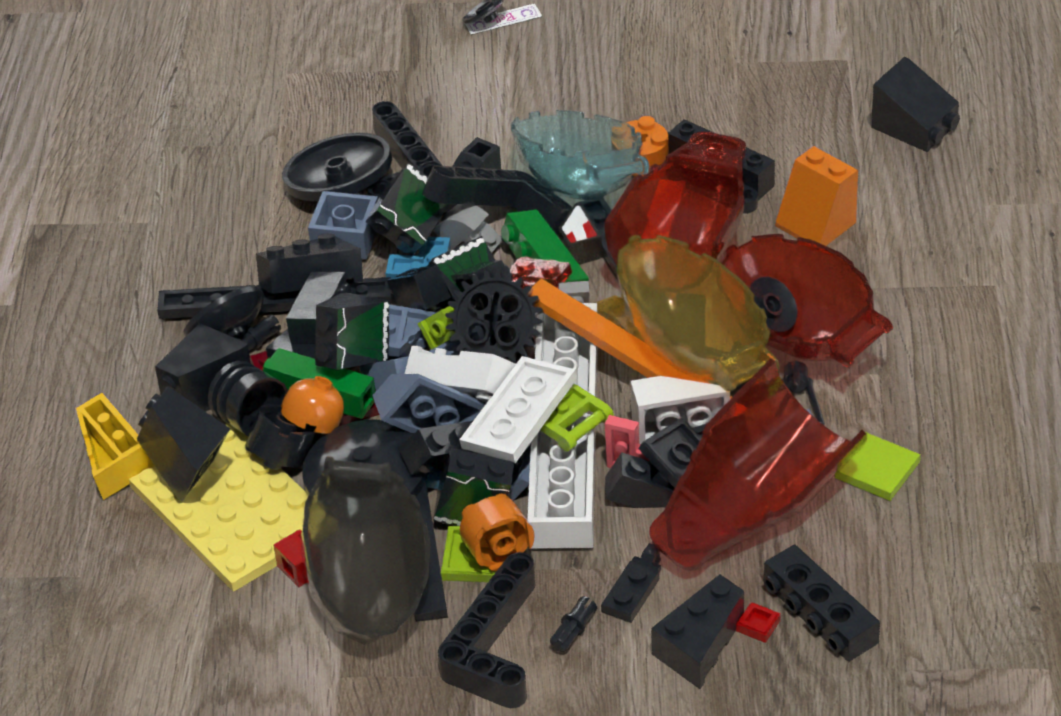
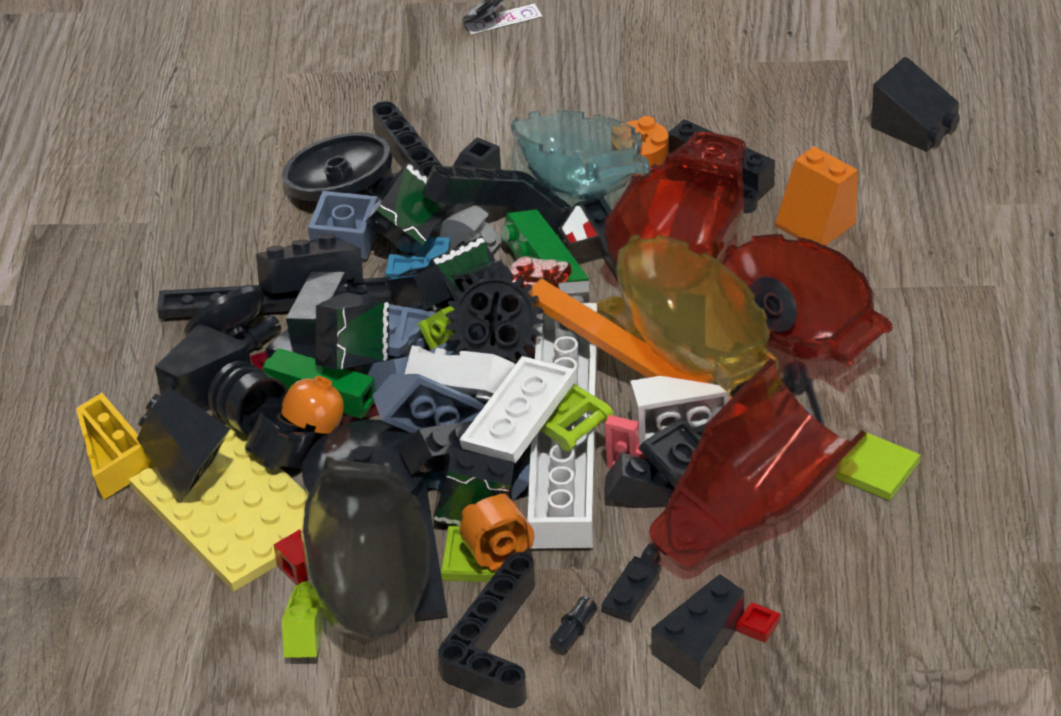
black brick [763,544,880,662] -> none
none -> lime slope [282,581,327,658]

